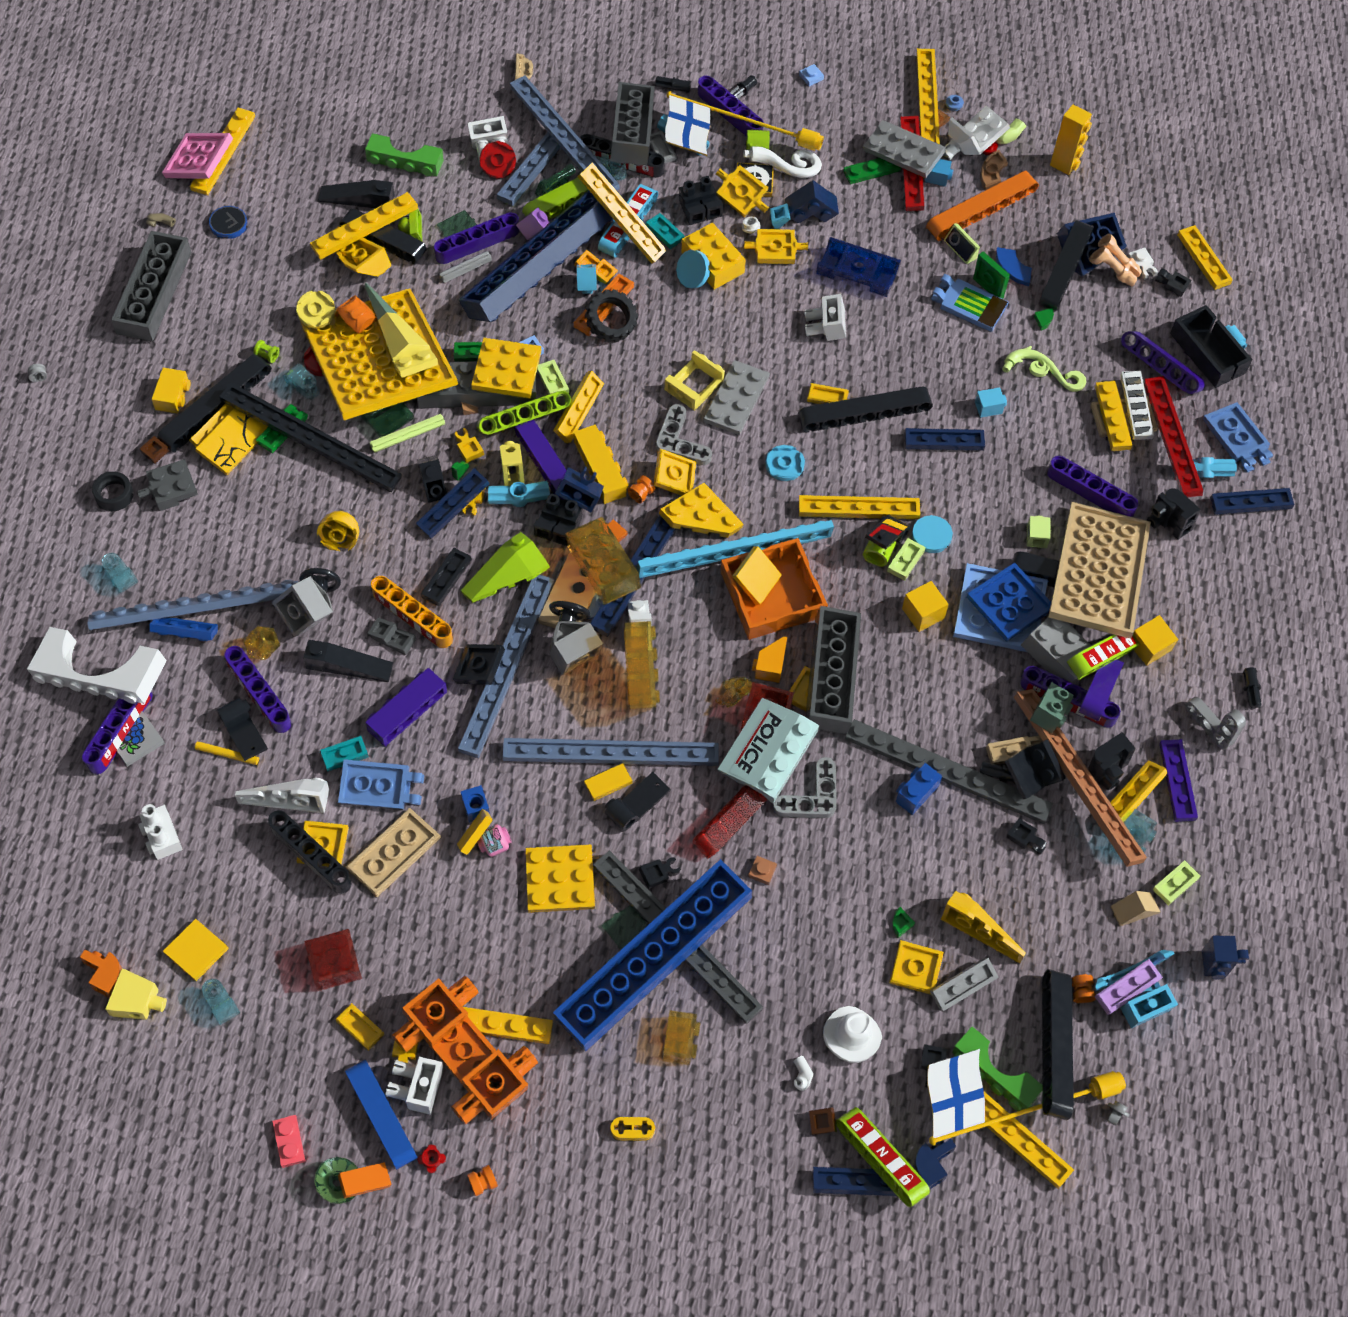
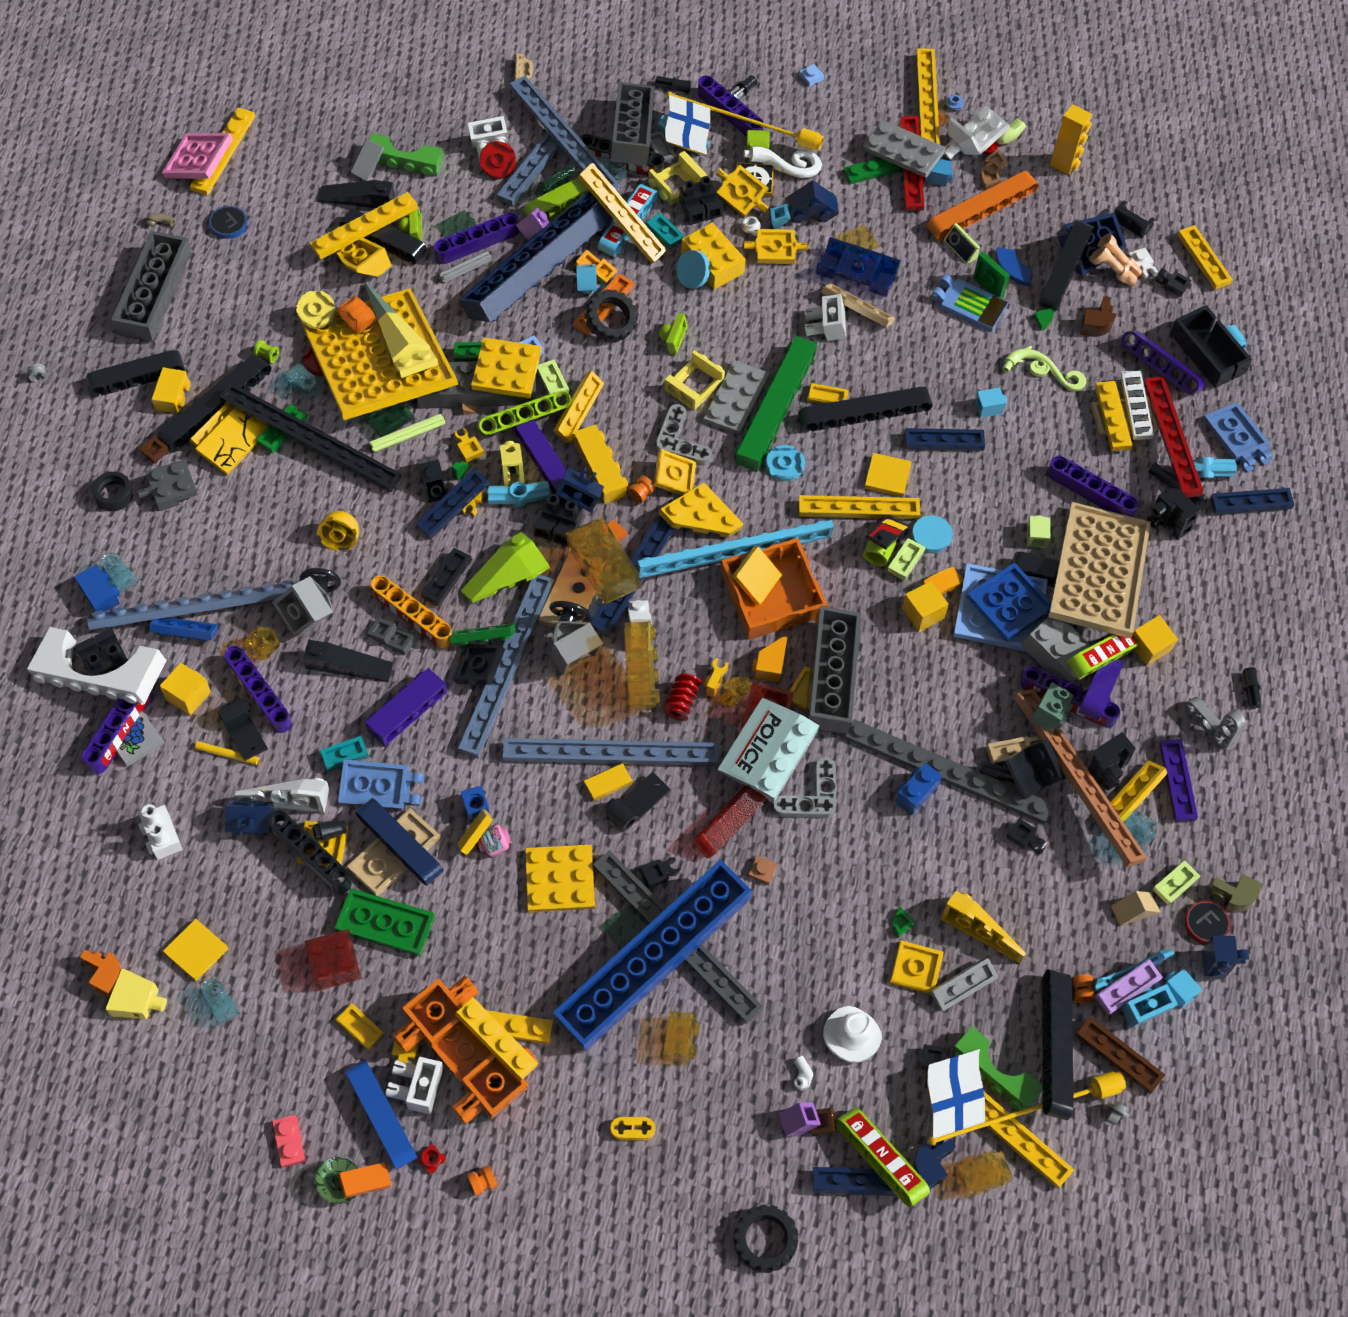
none -> blue brick [74,564,120,612]
none -> black hips [74,628,128,676]
none -> black beam [86,350,185,397]
none -> yellow head [160,662,211,716]
none -> dark blue brick [225,801,274,836]
none -> black cone [312,820,347,843]
none -> green plate [334,888,436,957]
none -> light grey tile [351,139,384,181]
none -> dark blue beam [355,798,444,886]
none -> green plate [449,623,516,646]
none -> yellow plate [455,997,539,1082]
none -> light yellow window [648,151,707,205]
none -> lime tile [659,313,688,355]
none -> red piece [664,673,702,721]
none -> yellow plate [704,658,729,698]
none -> green brick [734,336,818,472]
none -> black tyre [734,1204,798,1273]
none -> medium lavender brick [779,1102,821,1136]
none -> tan tile [821,284,895,327]
none -> clear yellow piece [836,224,880,259]
none -> yellow tile [864,453,912,497]
none -> light orange slope [922,567,964,595]
none -> clear yellow brick [955,1151,1013,1199]
none -> reddish brown plate [1075,1017,1165,1095]
none -> reddish brown brick [1081,296,1116,337]
none -> black hinge [1114,200,1155,238]
none -> black pin [1148,462,1205,505]
none -> medium azure brick [1165,969,1202,1009]
none -> black tile [1185,901,1231,944]
none -> olive brick [1207,874,1264,913]

